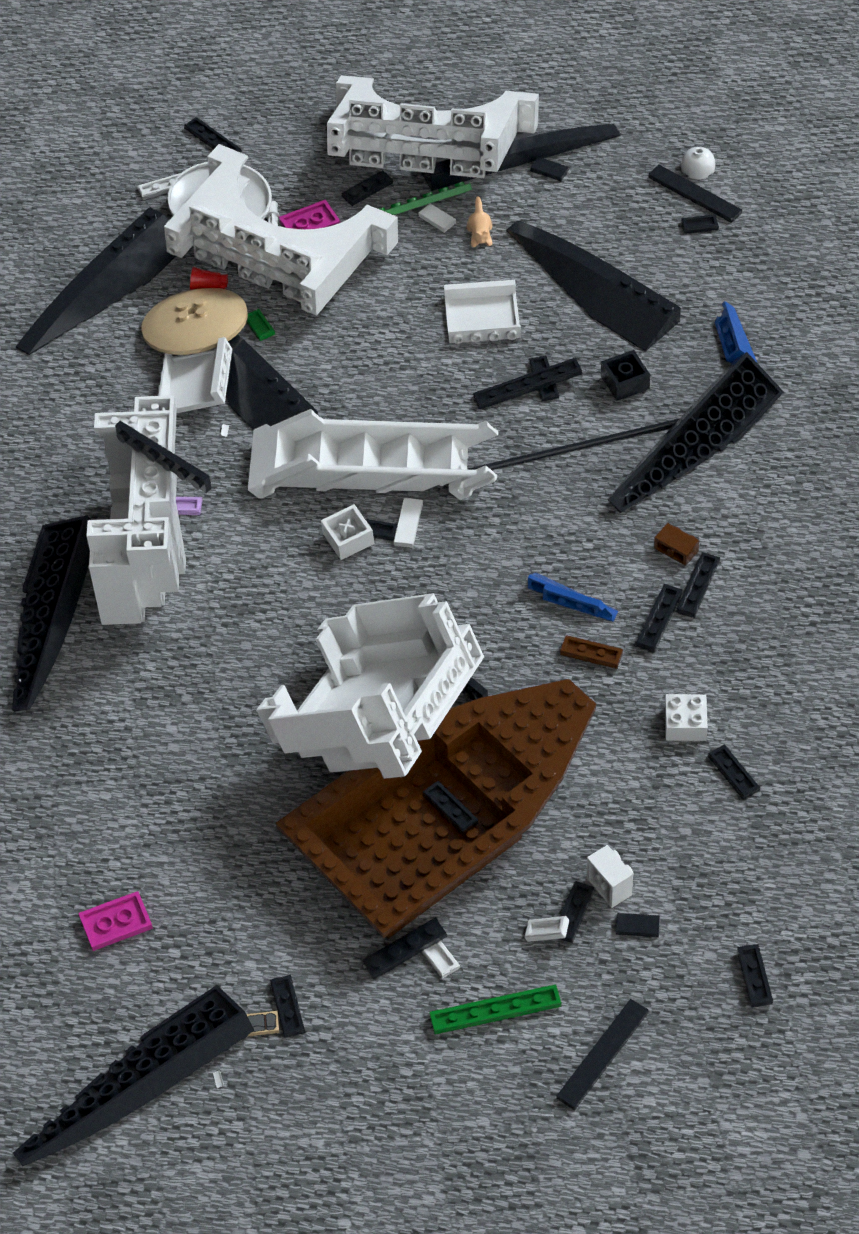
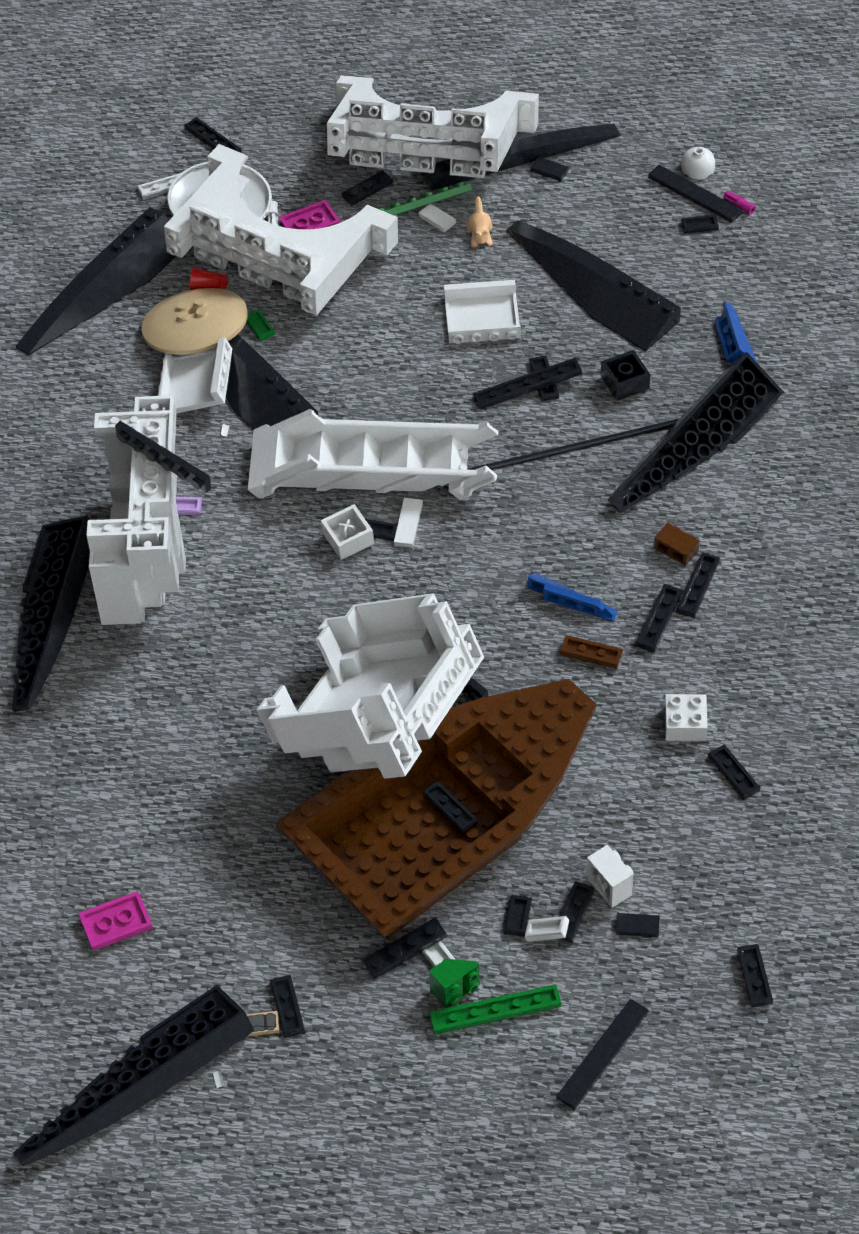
none -> green slope [429,959,480,1008]
none -> black tile [504,895,532,937]
none -> dark pink axle [723,191,756,215]

